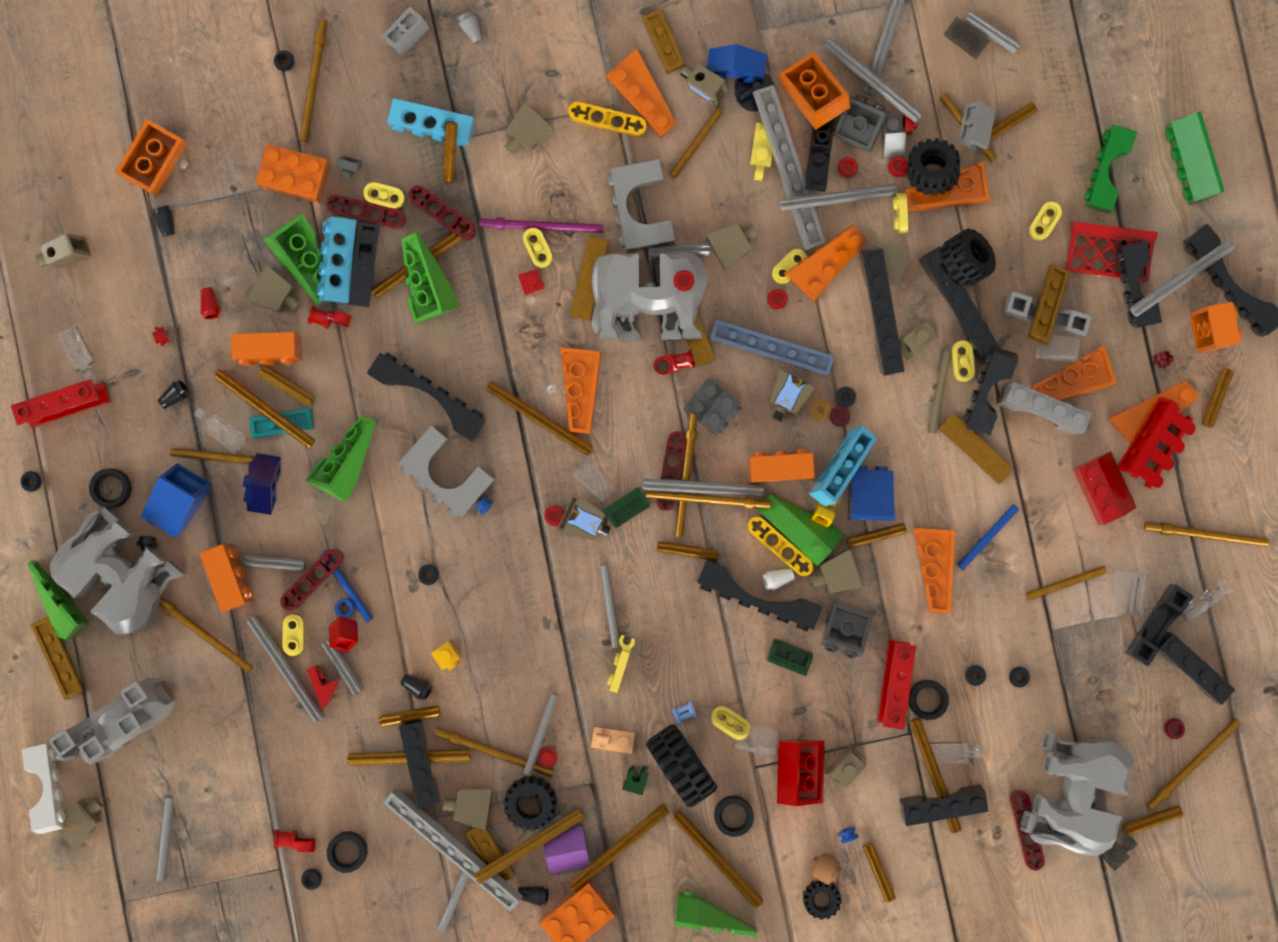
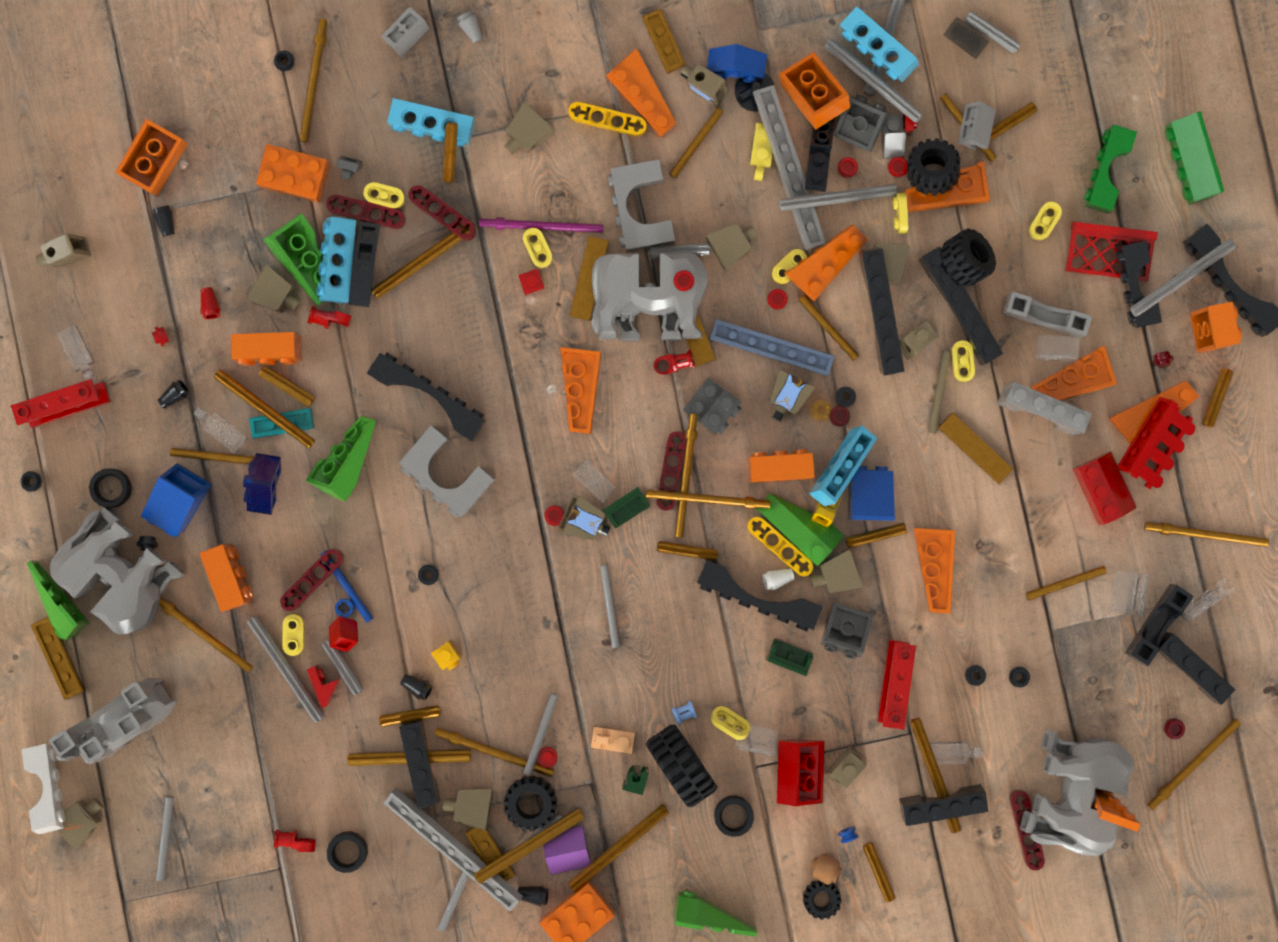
light grey axle [243,555,306,571] -> none
black plate [301,868,322,890] -> none
bright green wedge [402,232,459,324] -> none
blue bush [475,495,494,516] -> none
pearl gold axle [486,381,593,456] -> none
light yellow plate [607,635,635,693] -> none
light grey axle [642,478,764,497] -> none
pearl gold axle [673,811,763,908] -> none
black tyre [908,680,949,720] -> none
blue bar [957,505,1019,570] -> none
black arch [963,346,1019,435] -> none
pearl gold tile [1027,264,1070,345] -> none
clear smoke plate [1100,835,1137,871] -> none
pearl gold axle [1122,806,1183,835] -> none
none -> pearl gold bar [798,295,859,361]
none -> medium azure brick [840,6,919,83]
none -> orange wing [1094,789,1141,832]

